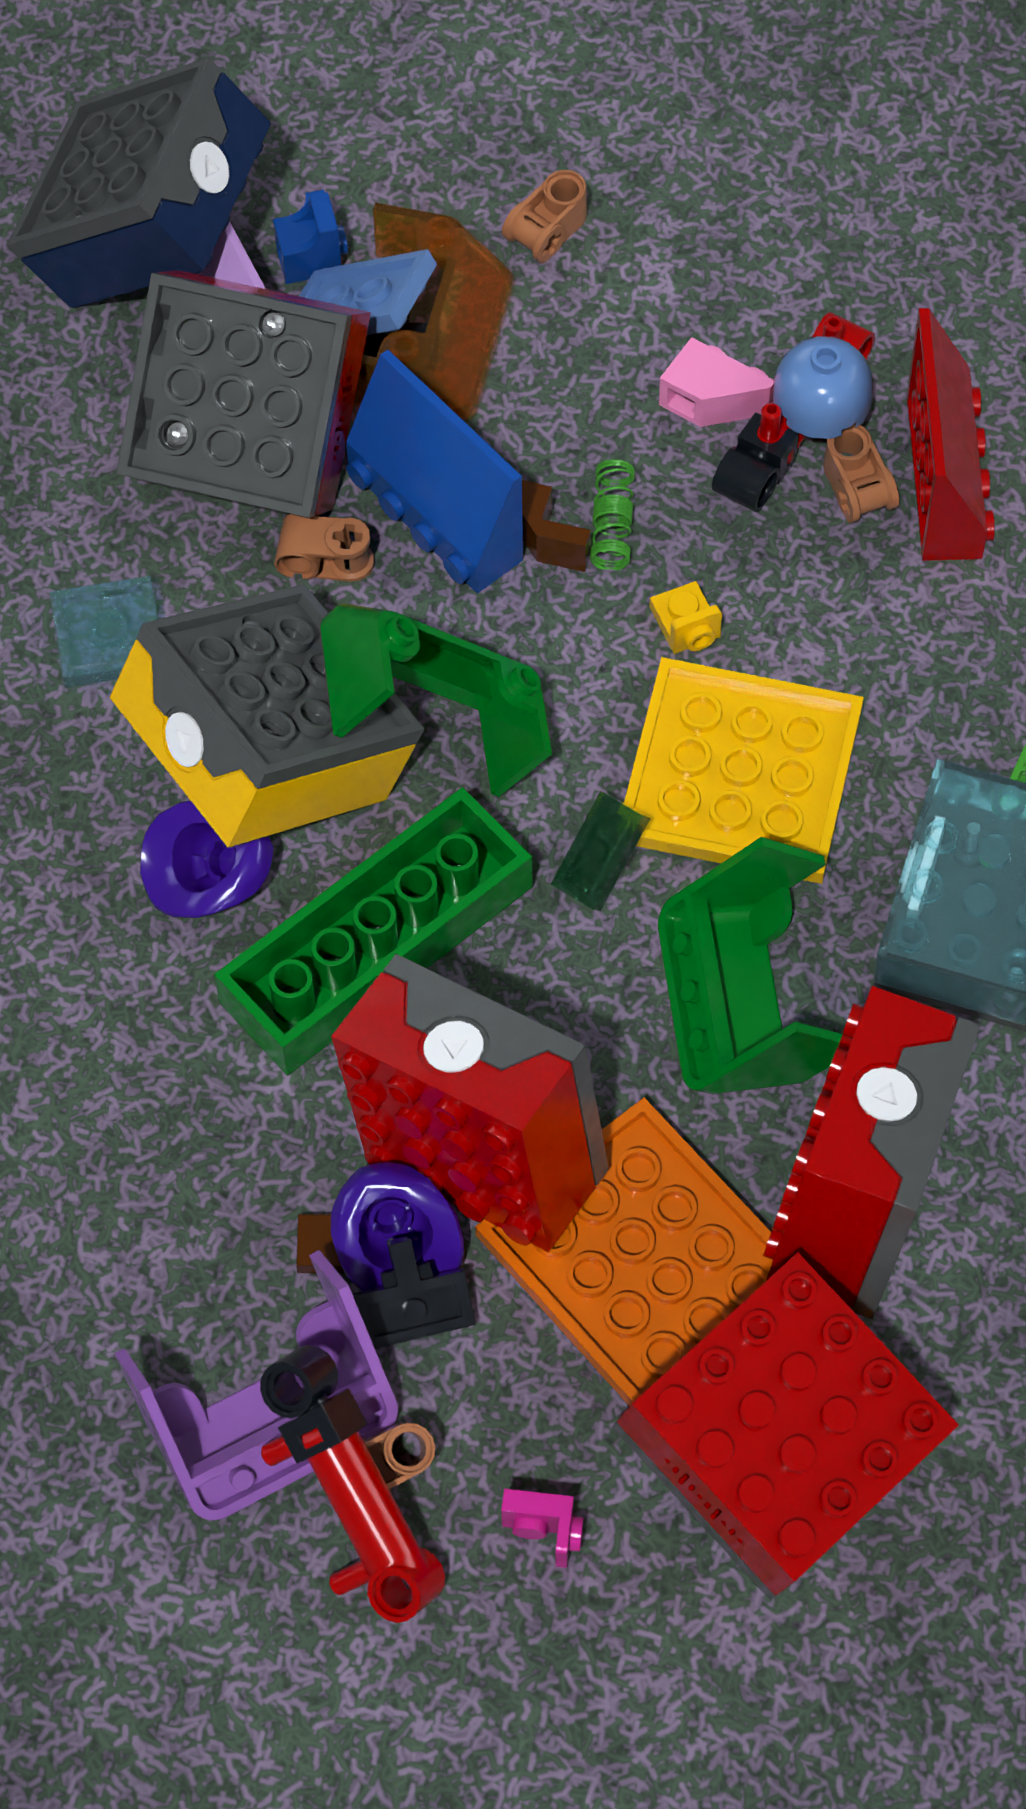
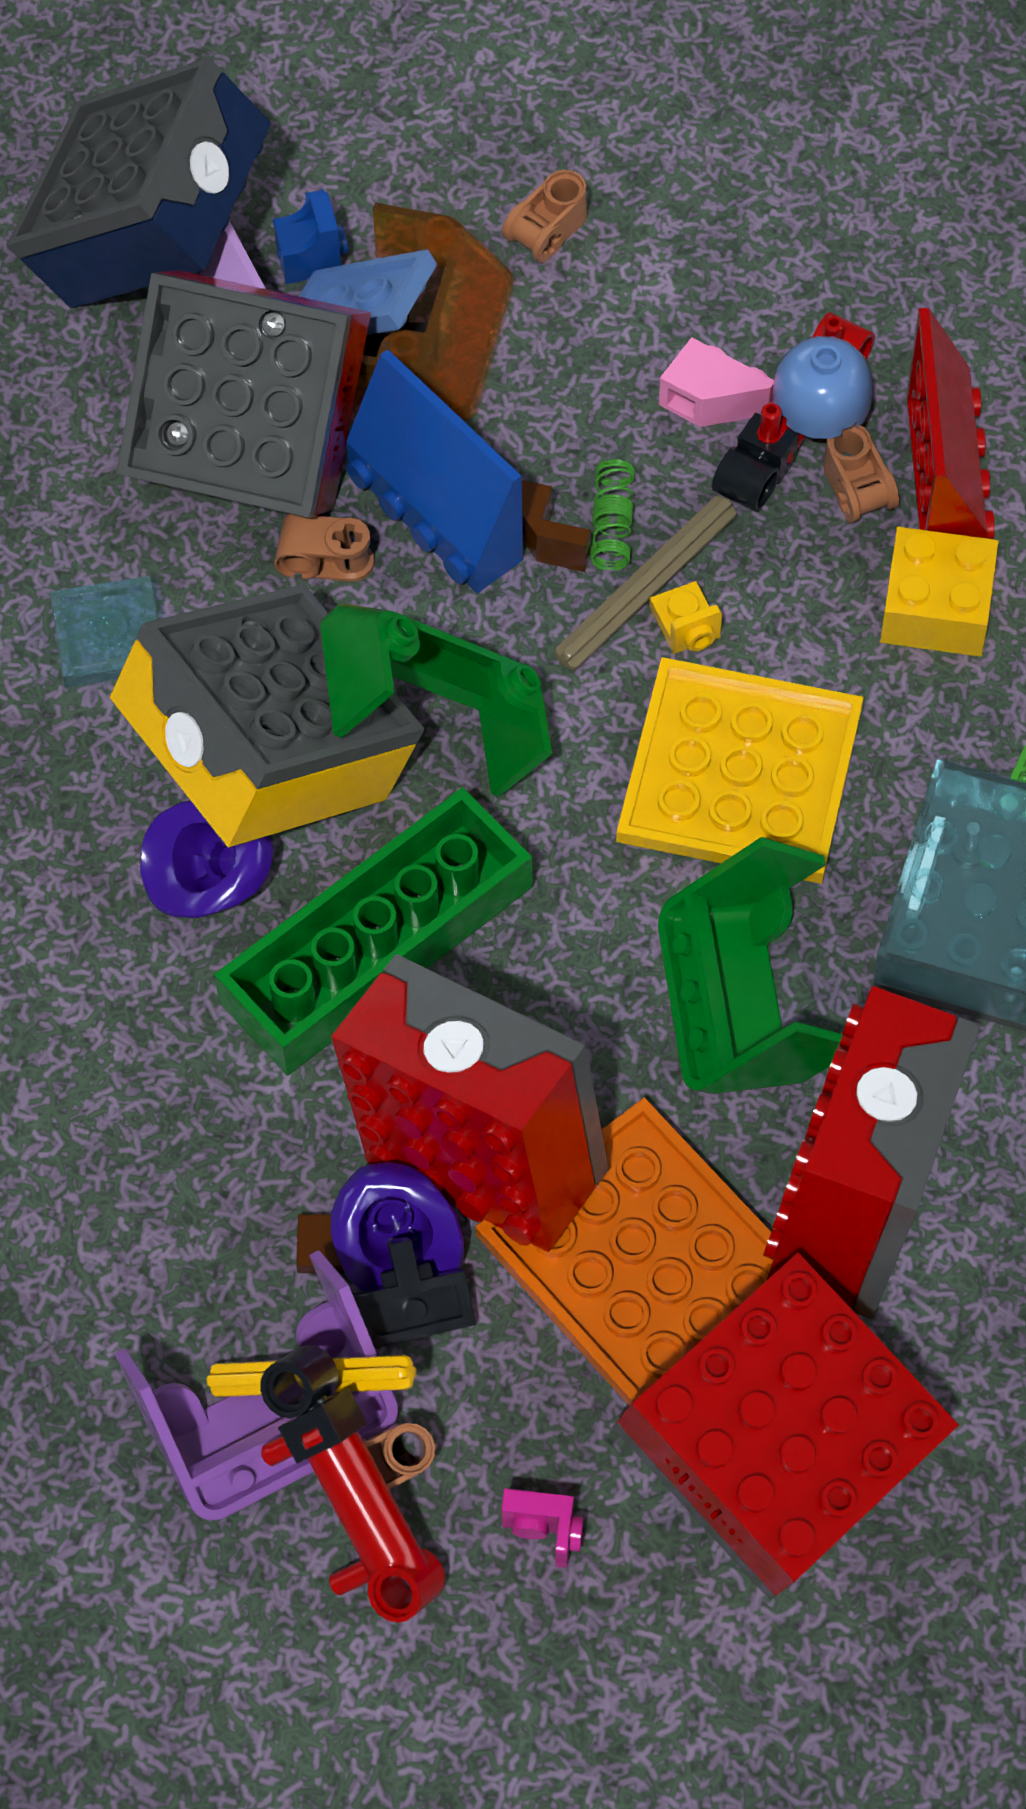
clear green plate [551,791,651,911] -> none
none -> yellow axle [206,1355,417,1397]
none -> dark tan axle [554,496,737,671]
none -> yellow brick [880,526,999,657]

